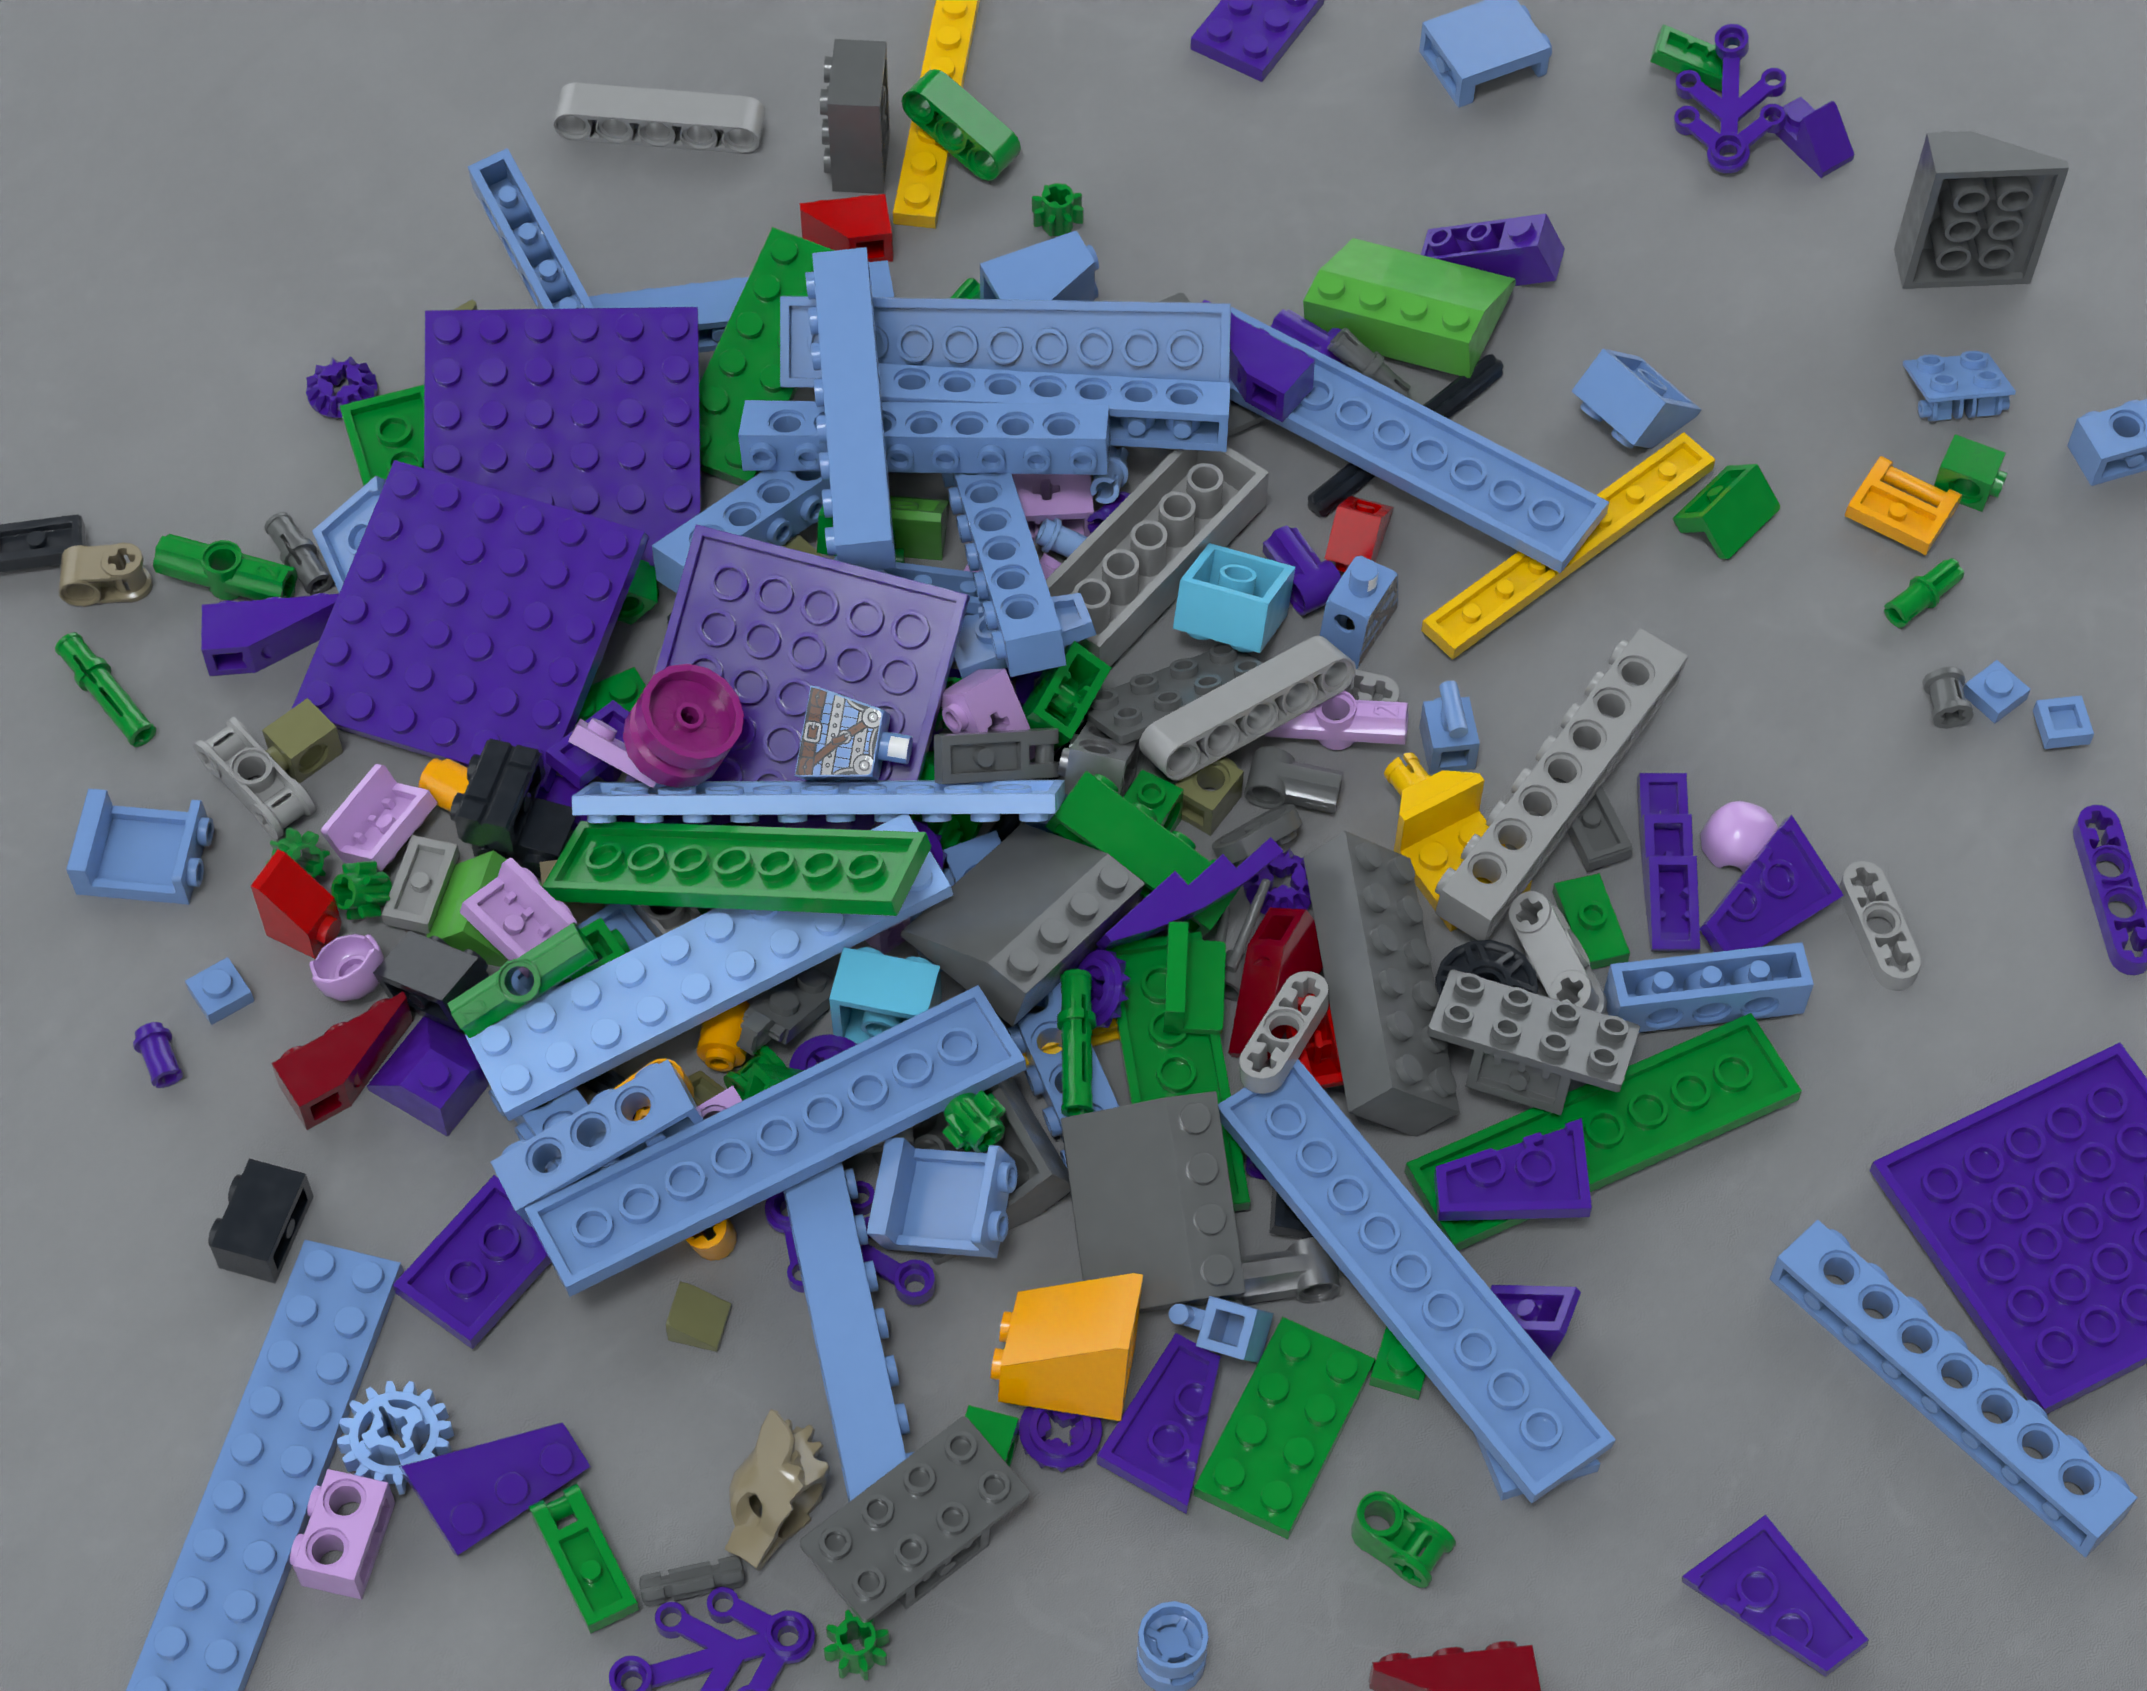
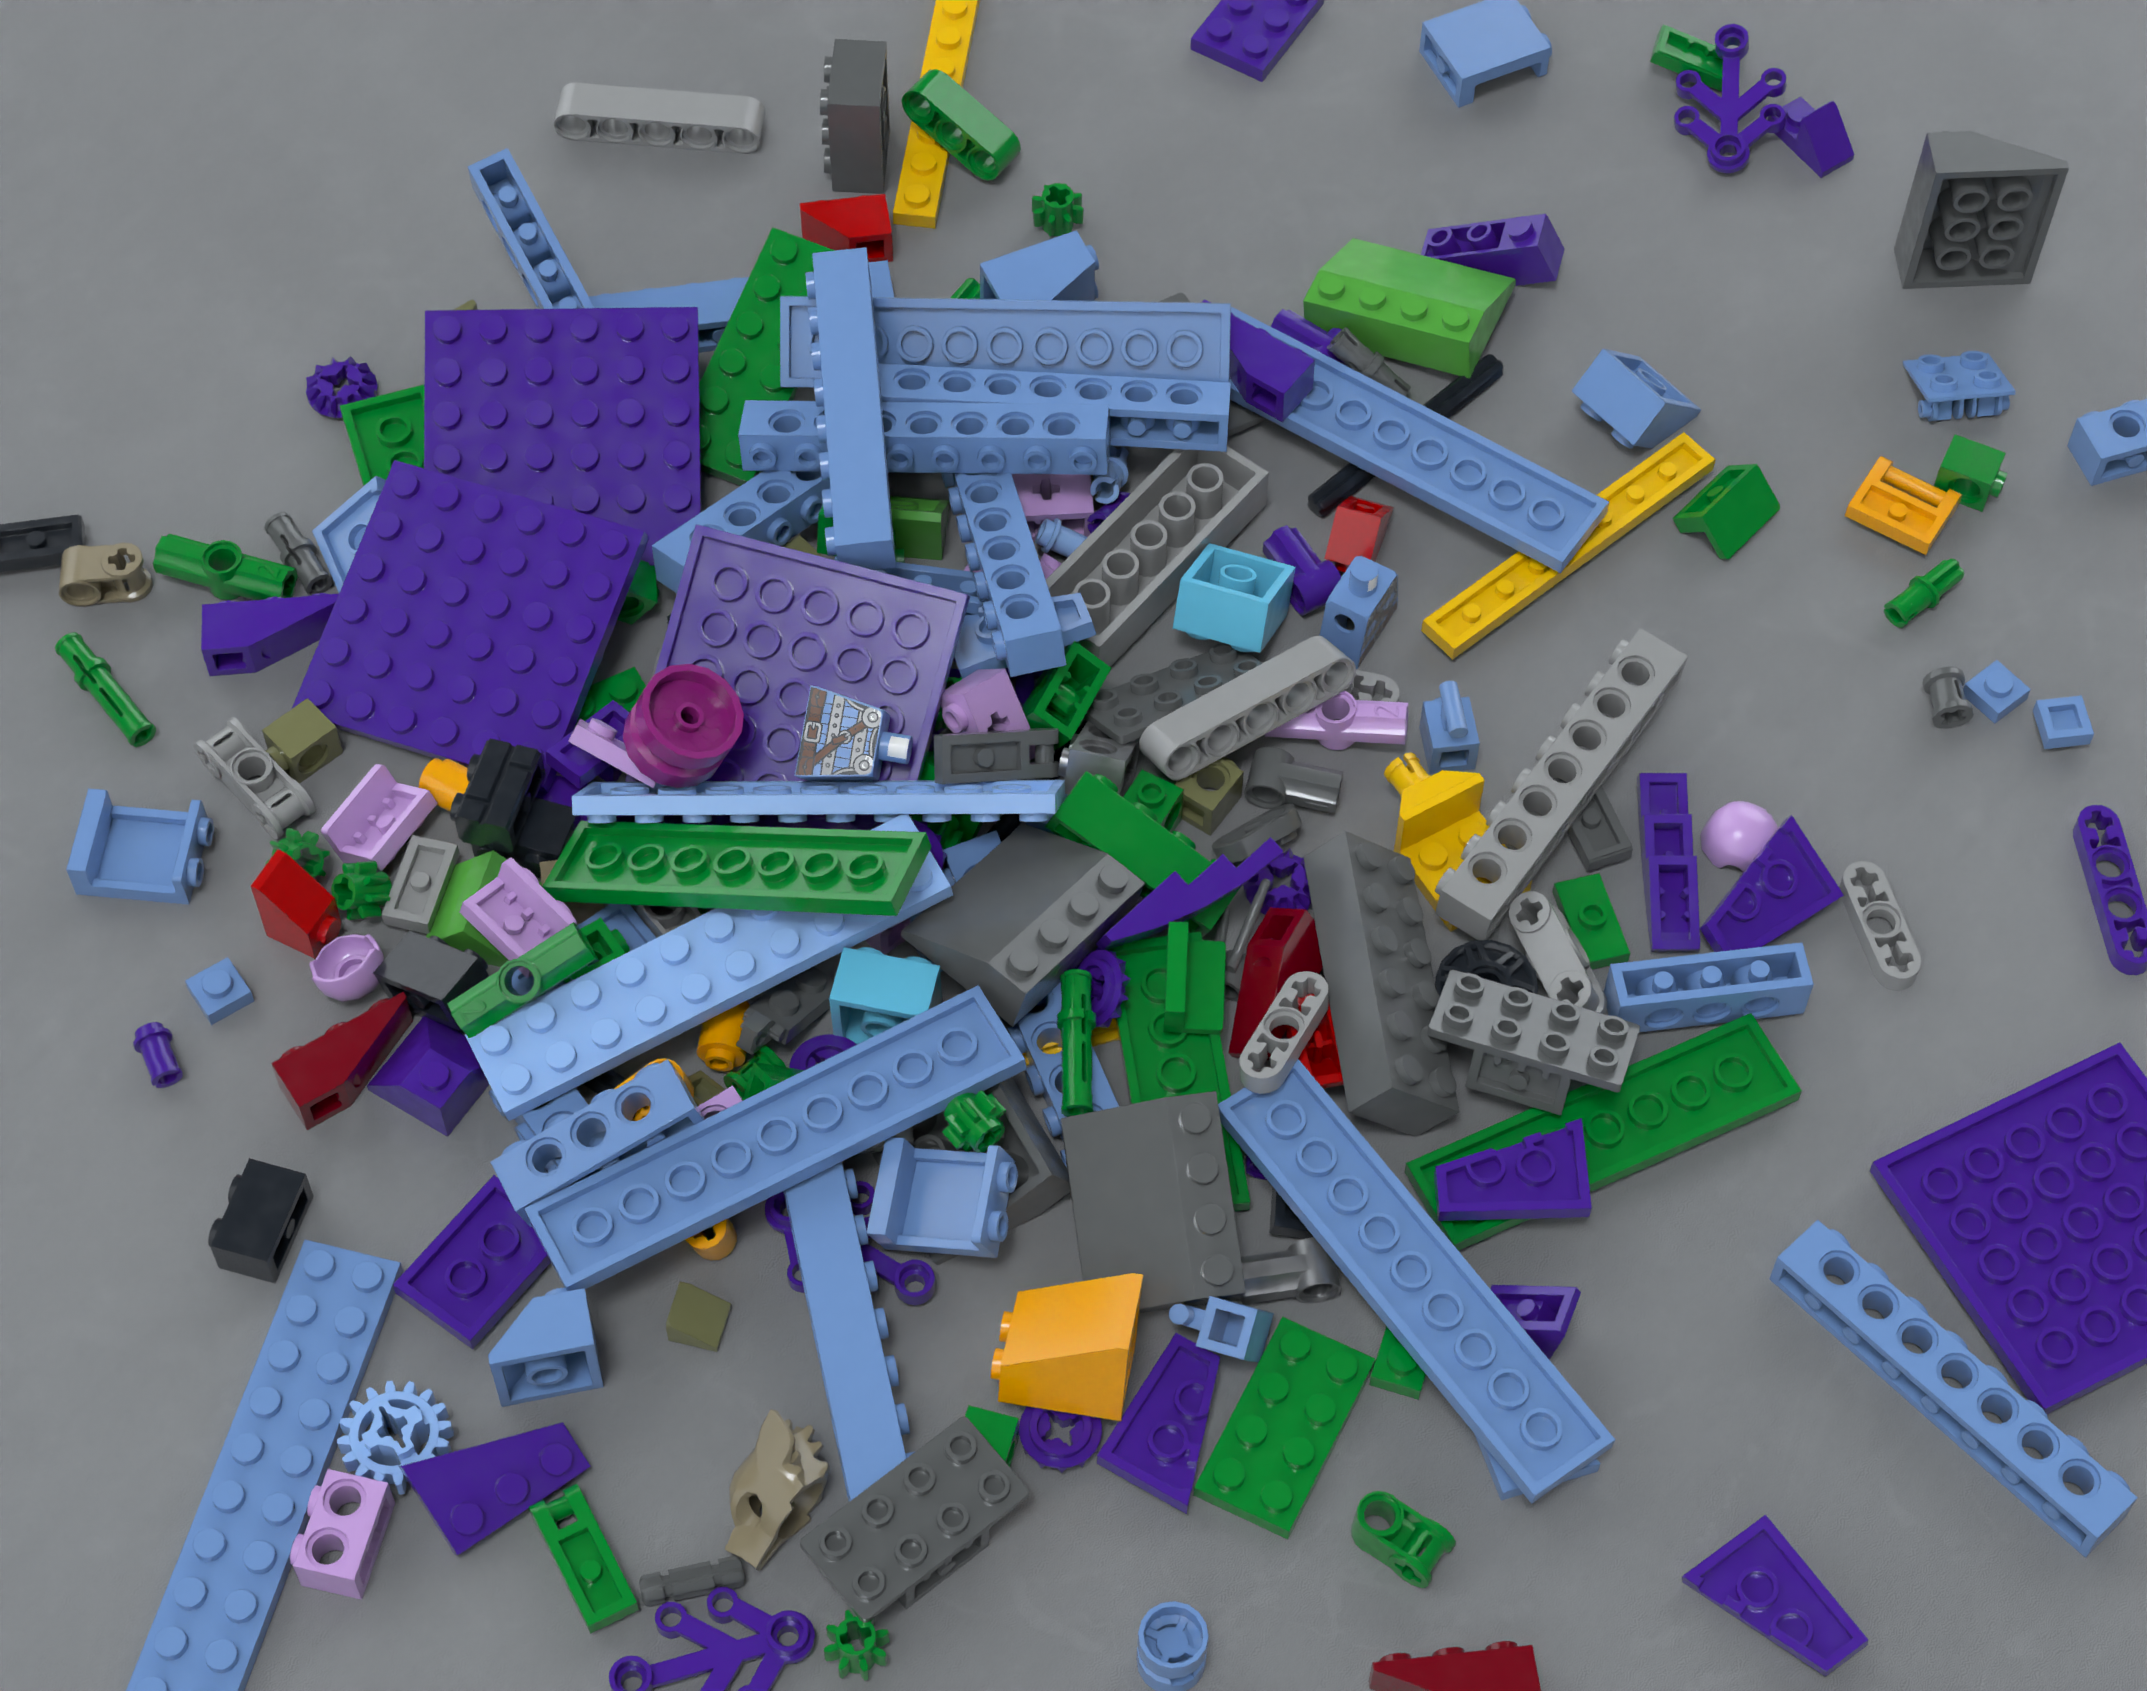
none -> medium blue slope [488,1288,604,1407]

